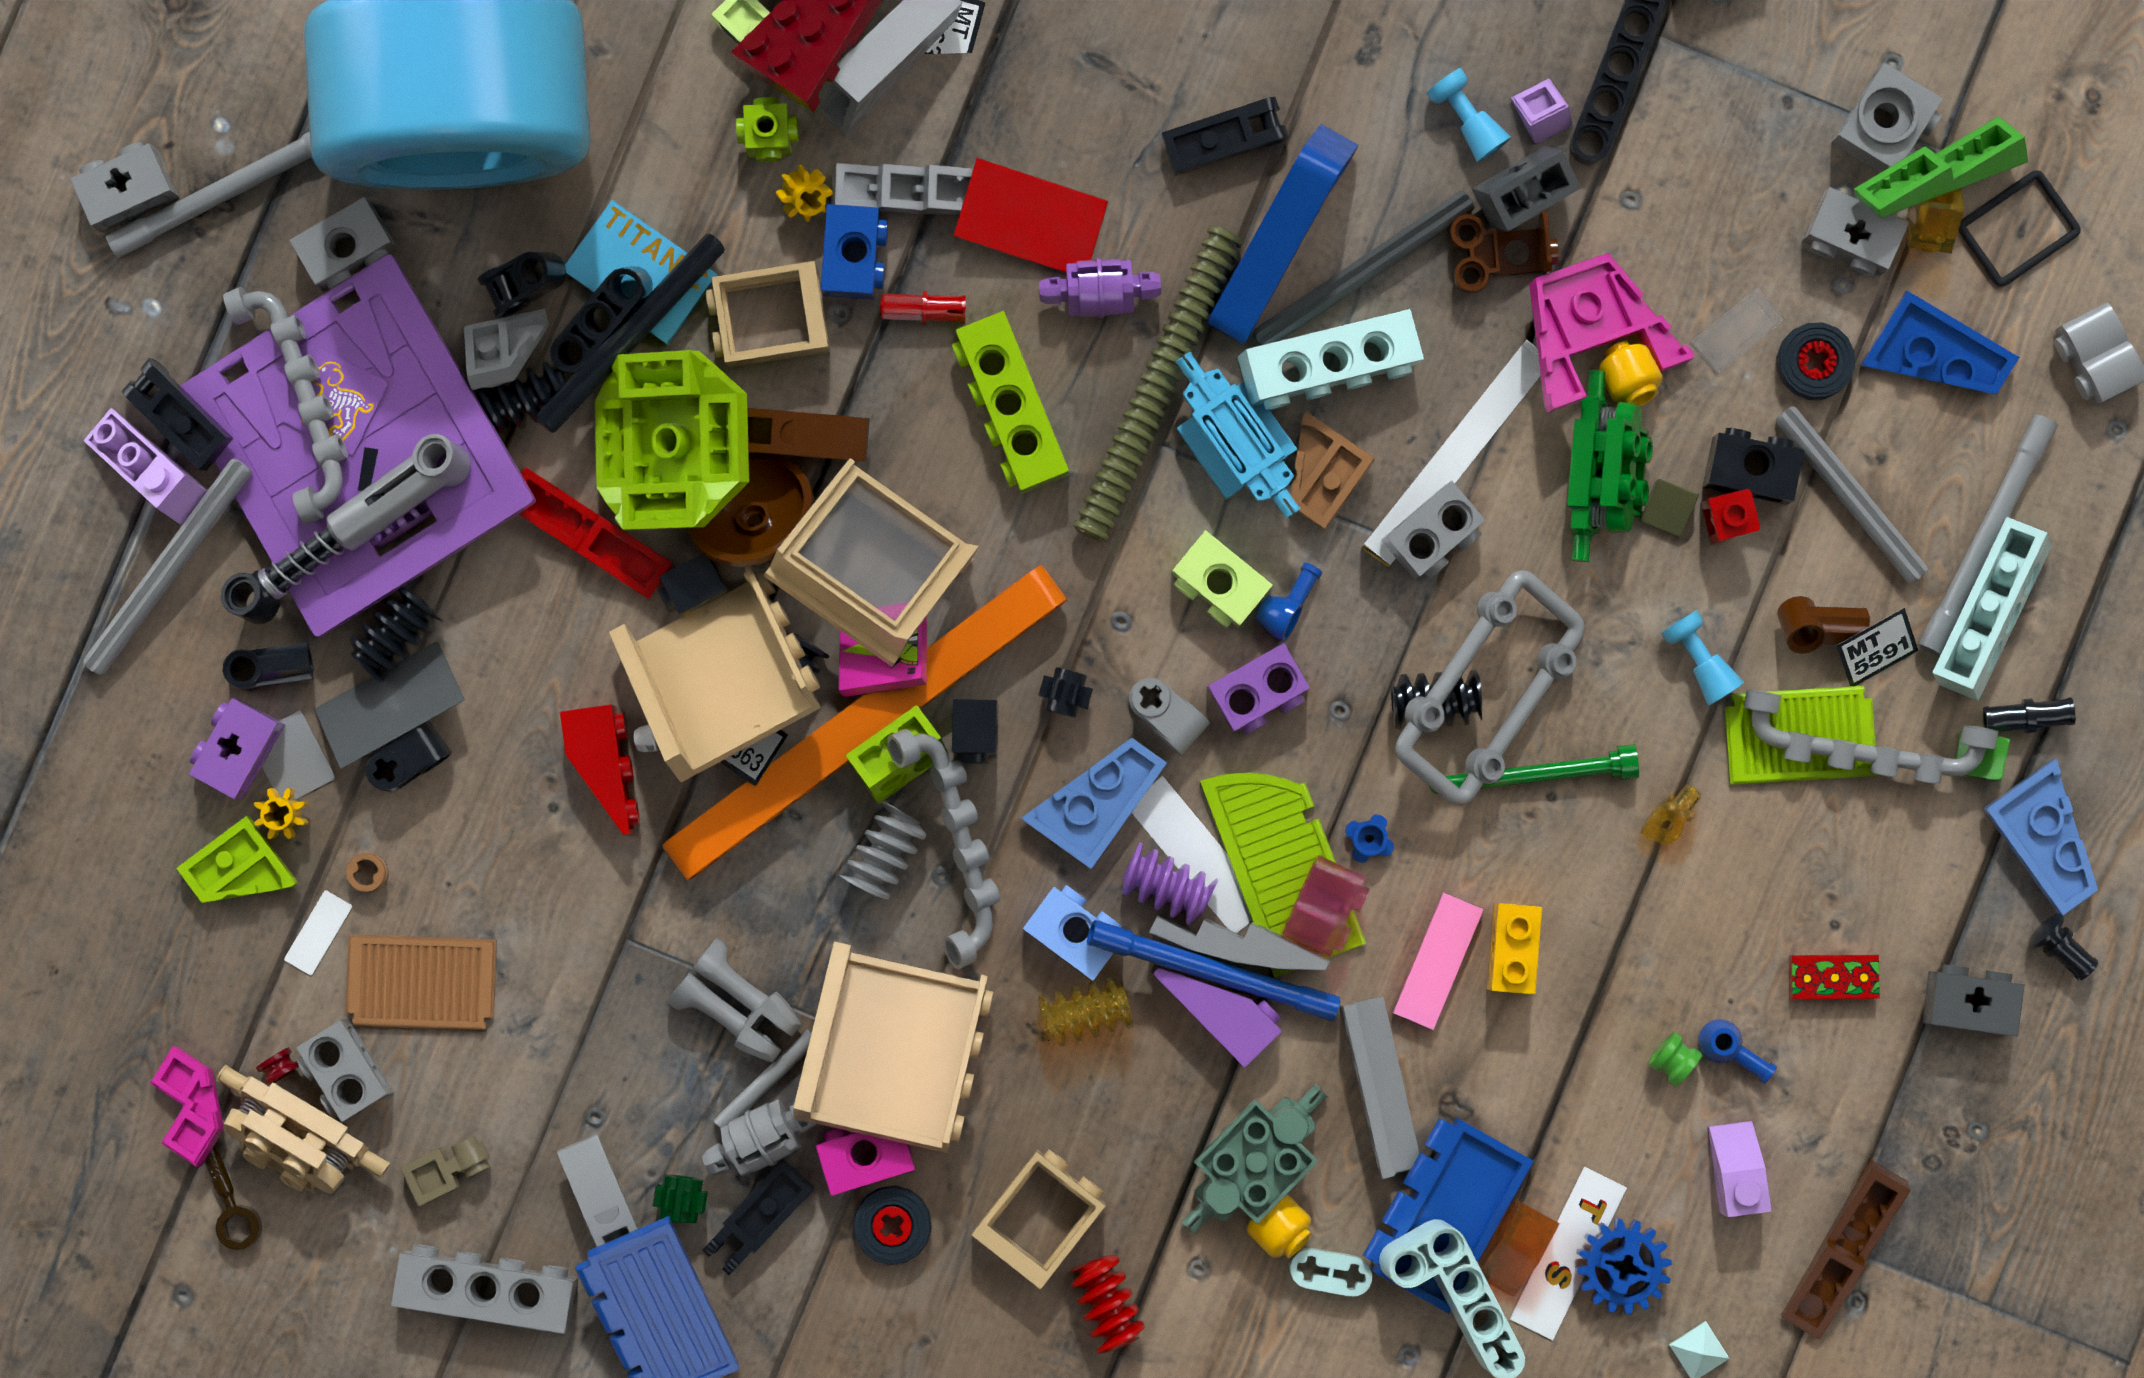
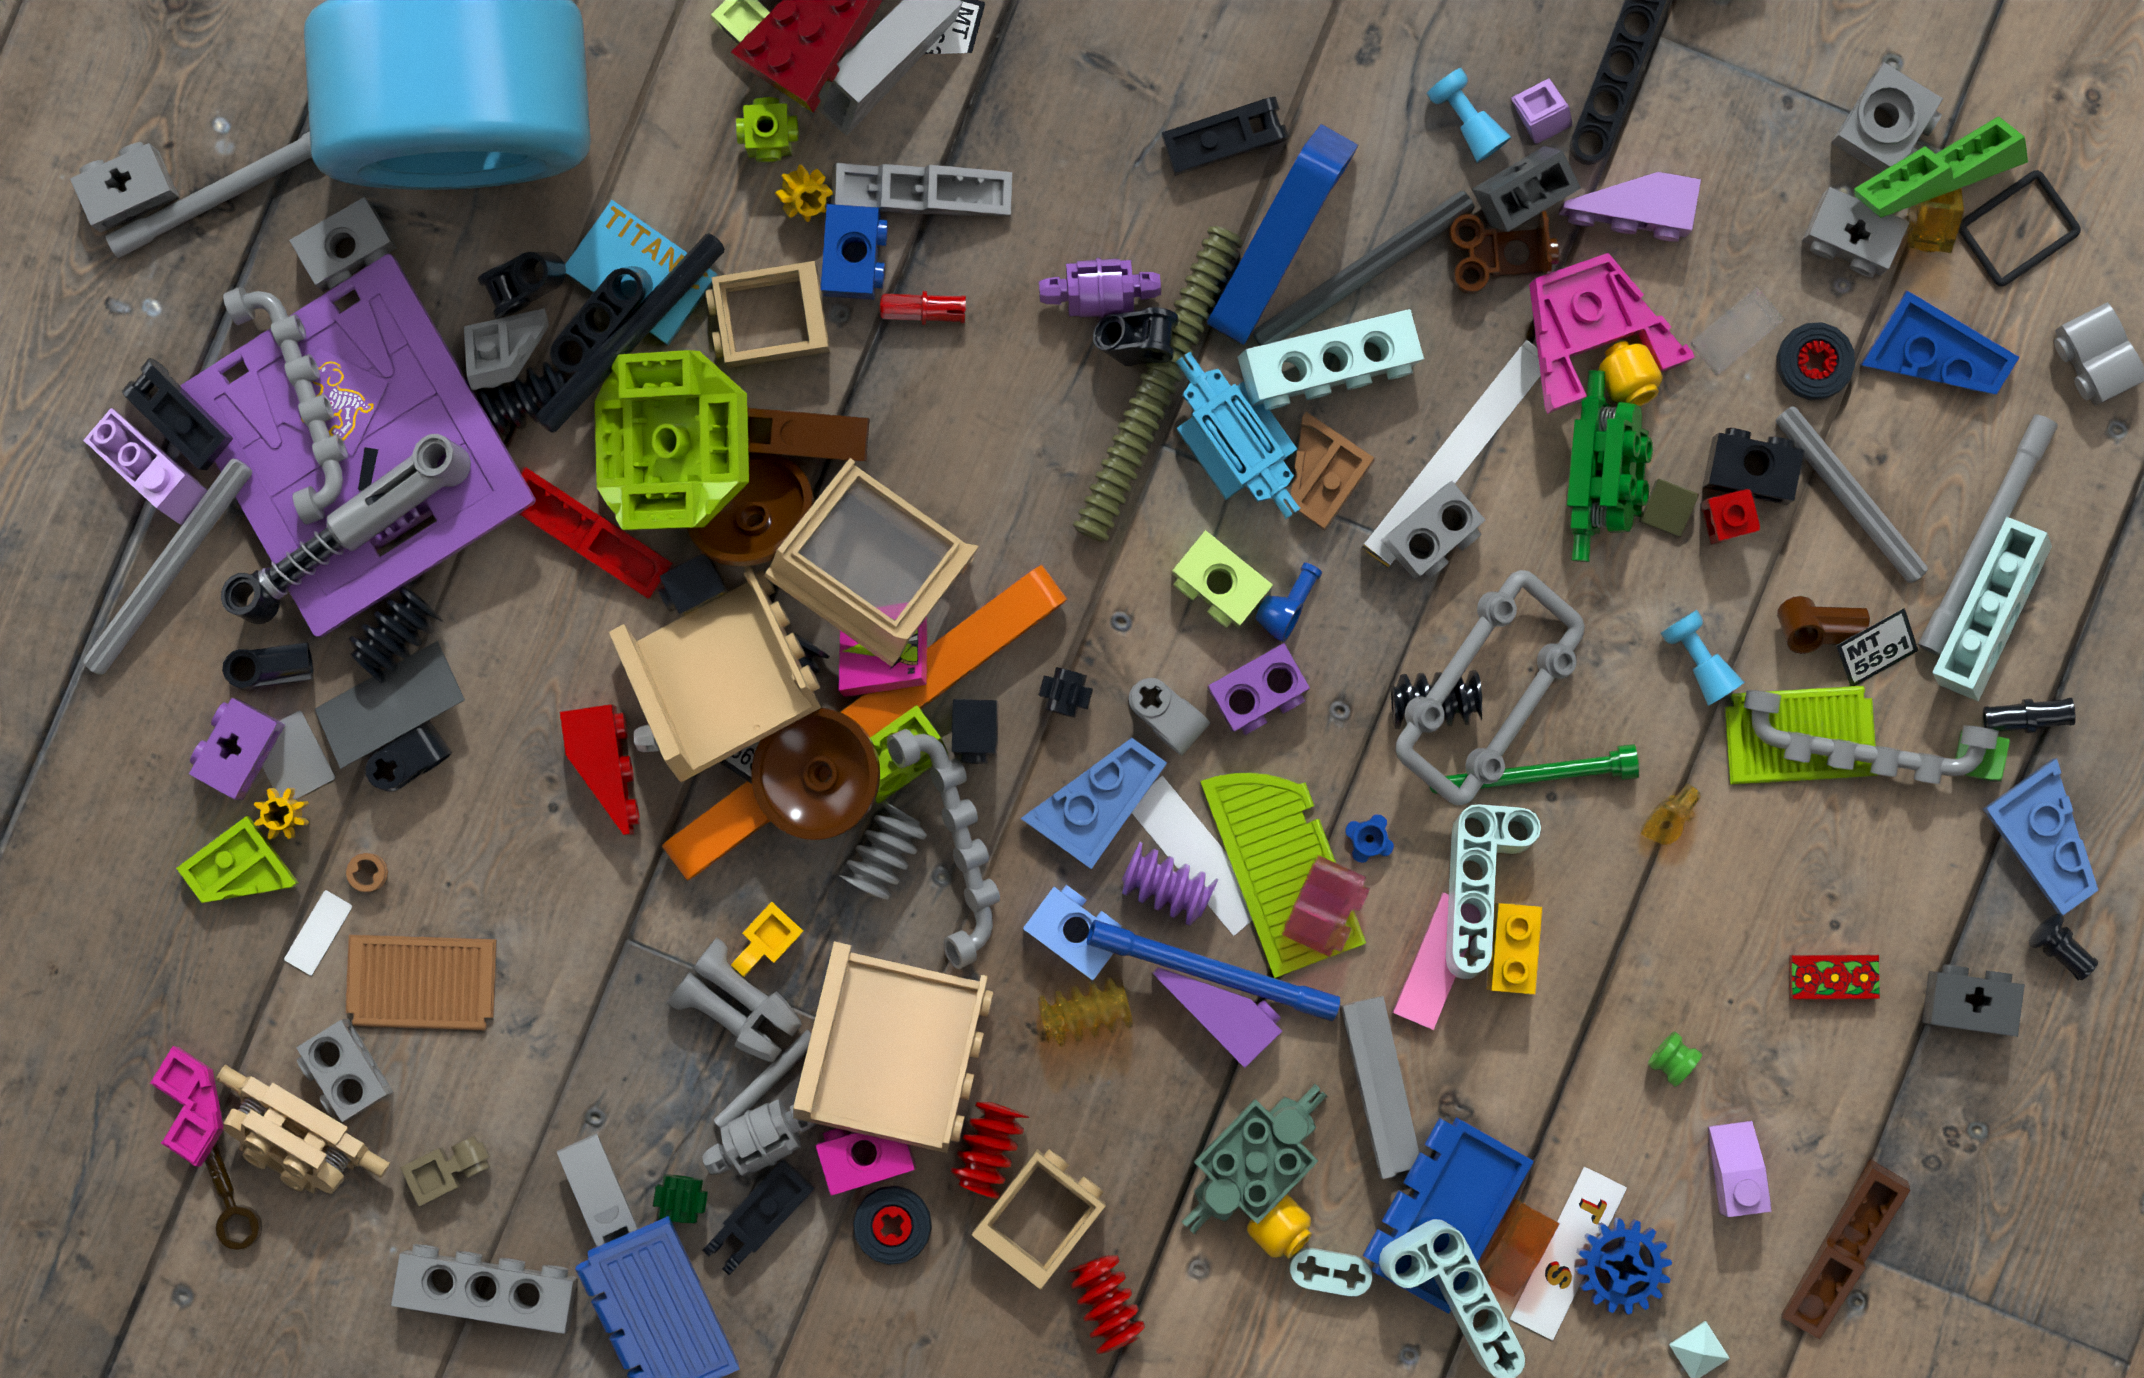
dark red bush [256,1047,299,1086] -> none
lime brick [951,310,1069,495] -> none
red sticker [953,158,1108,272] -> none
light grey slope [1149,915,1331,970] -> none
blue bar [1698,1019,1777,1084] -> none
none -> yellow plate [731,902,804,977]
none -> reddish brown dish [751,708,880,840]
none -> red piece [950,1102,1029,1199]
none -> black piece [1093,307,1179,366]
none -> light aqua beam [1446,804,1541,979]
none -> lavender slope [1559,172,1701,242]

